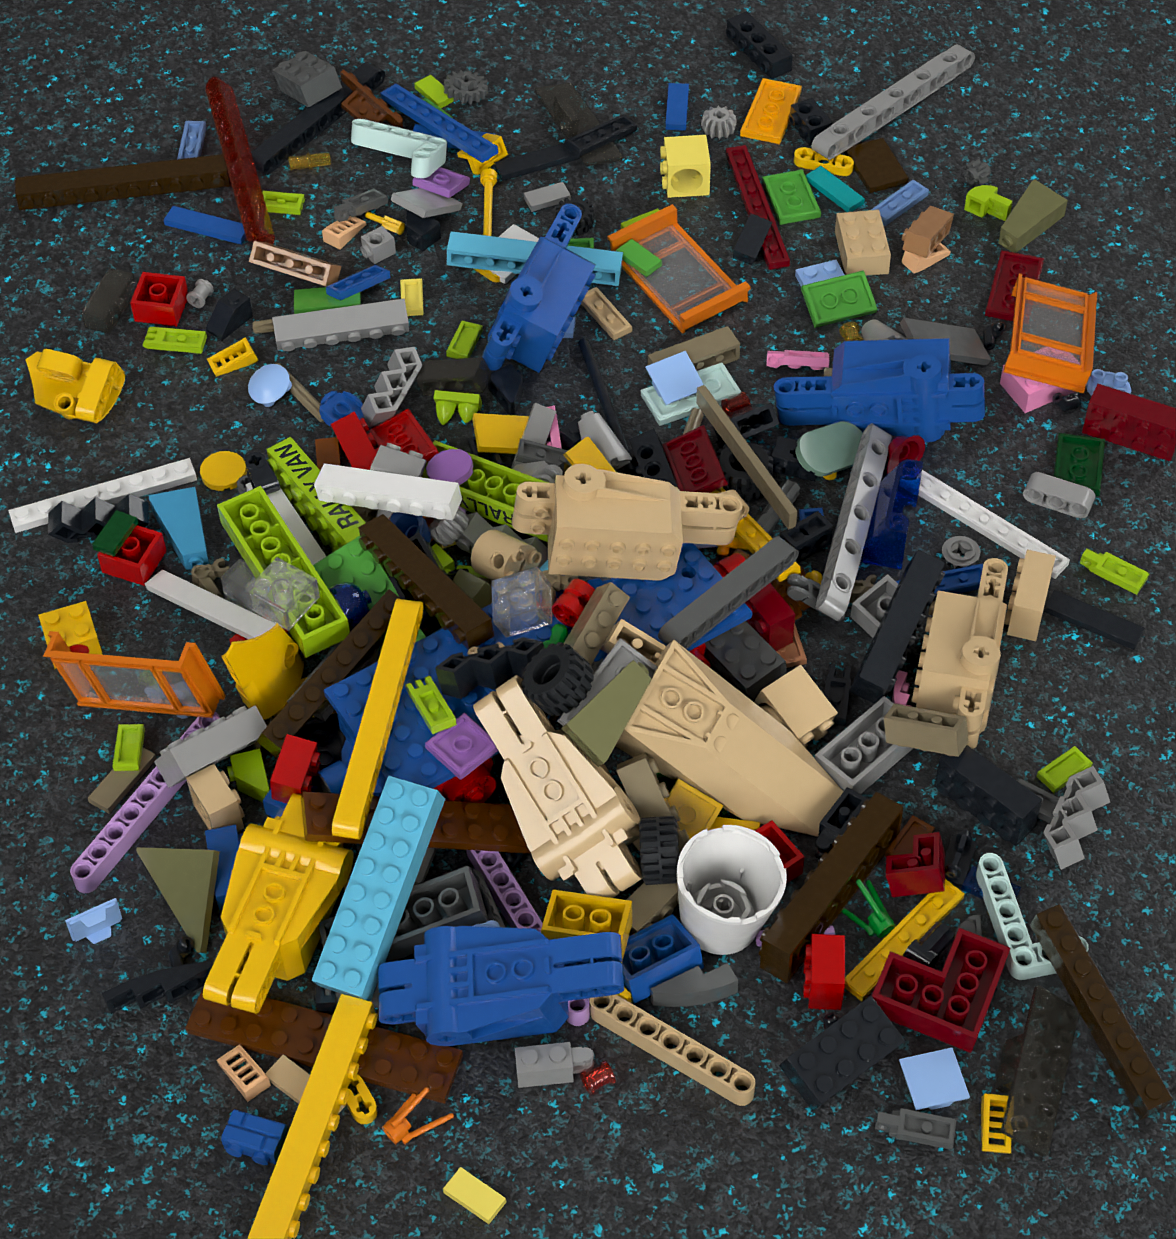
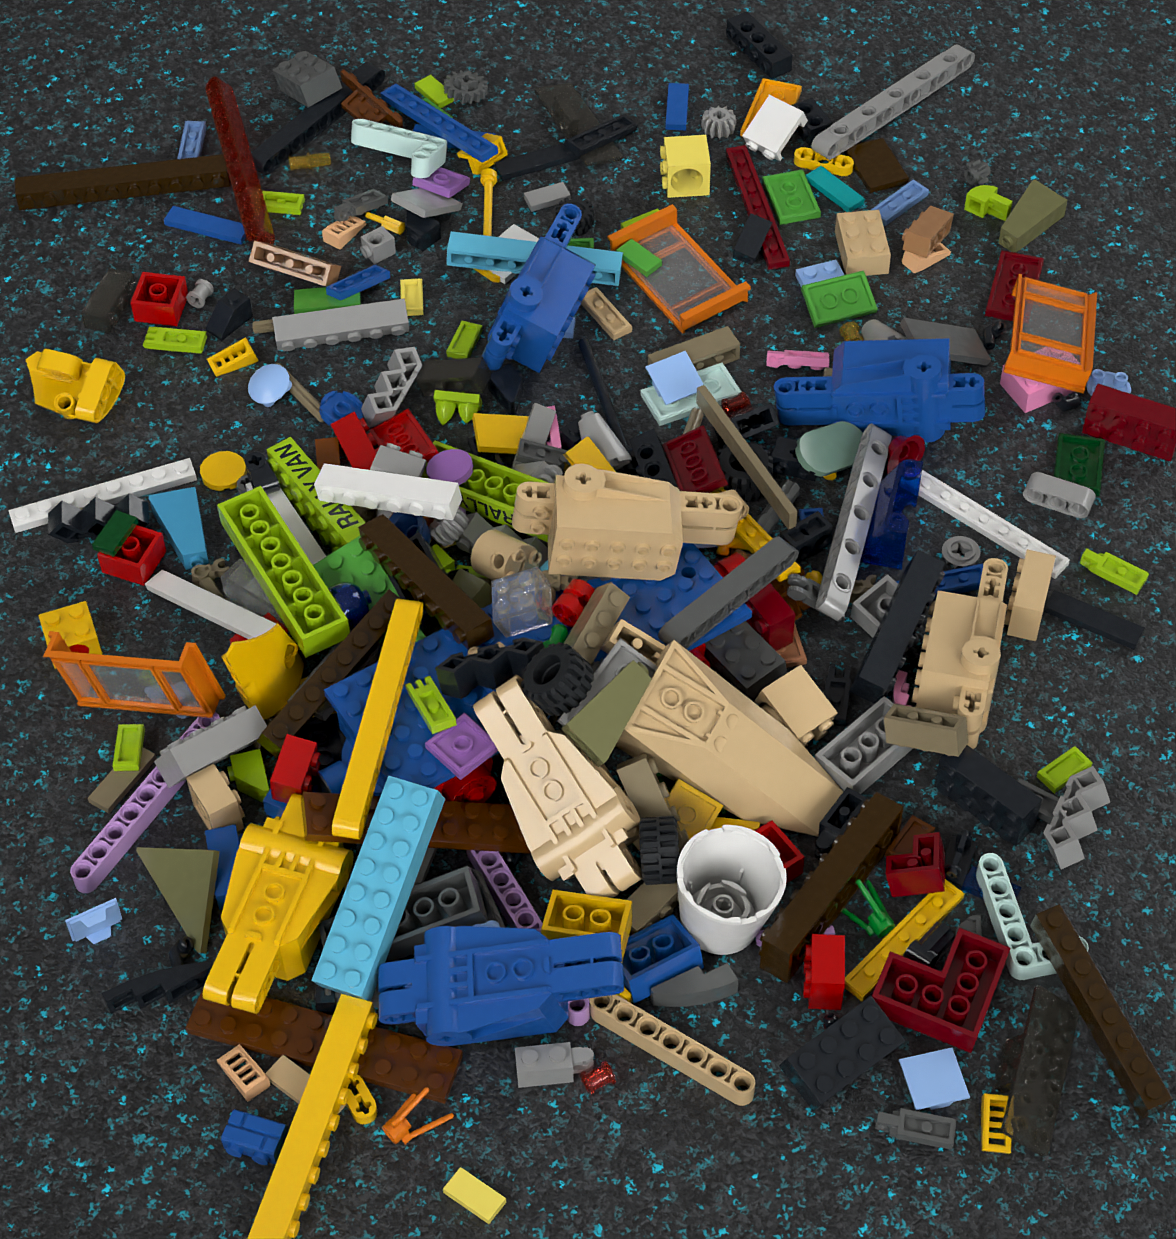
clear brick [245,557,320,631] -> none
none -> white panel [742,94,808,161]

